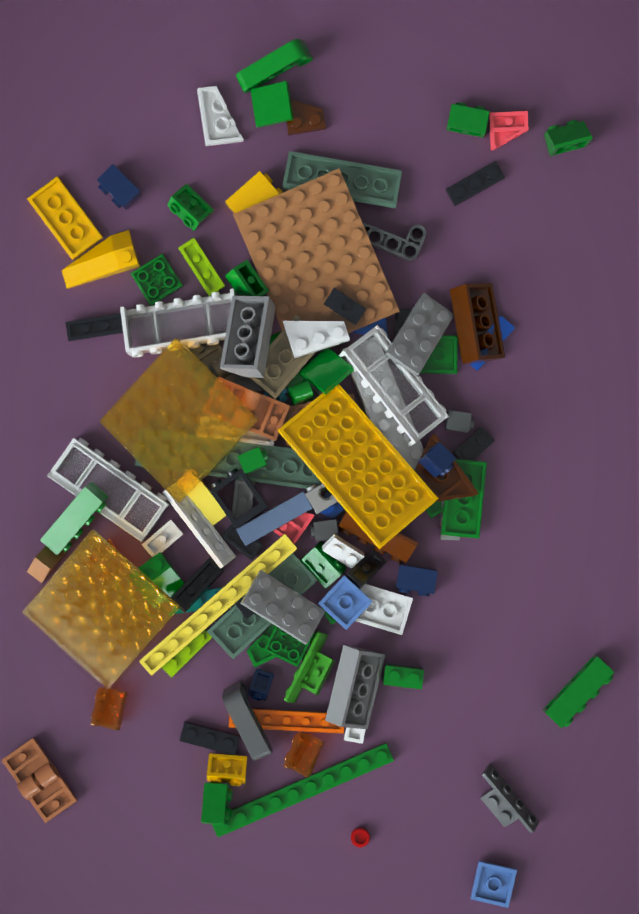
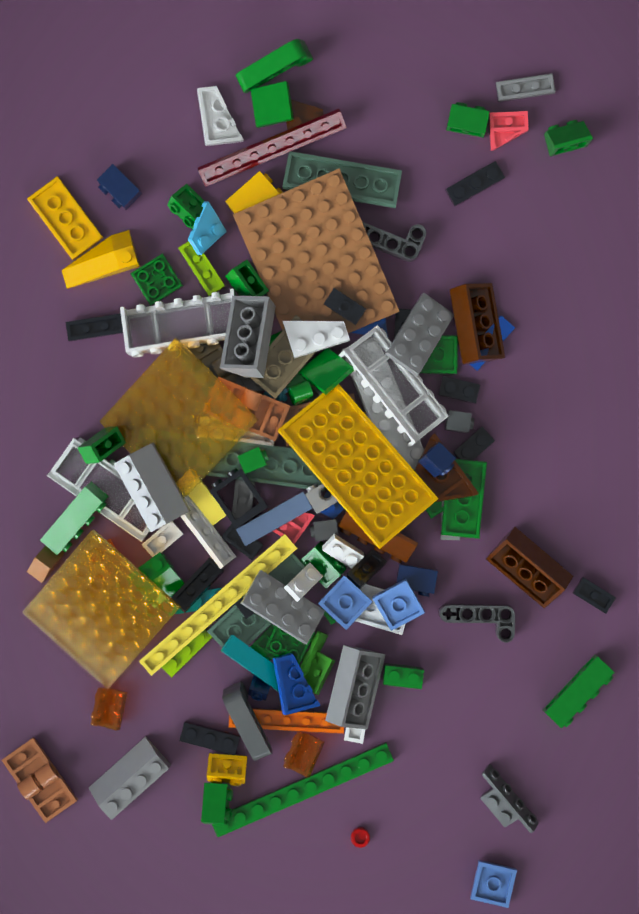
none -> green brick [77,426,126,464]
none -> light grey slope [89,736,171,820]
none -> light grey slope [114,443,191,532]
none -> medium azure wing [188,201,227,255]
none -> plate [198,109,347,187]
none -> teal tile [221,635,279,692]
none -> blue wing [273,653,321,715]
none -> white plate [284,563,323,602]
none -> medium blue plate [372,579,425,631]
none -> black plate [438,376,480,404]
none -> dark grey beam [438,604,515,643]
none -> reddish brown slope [486,527,574,608]
none -> light grey tile [495,73,556,102]
none -> black plate [573,577,616,614]

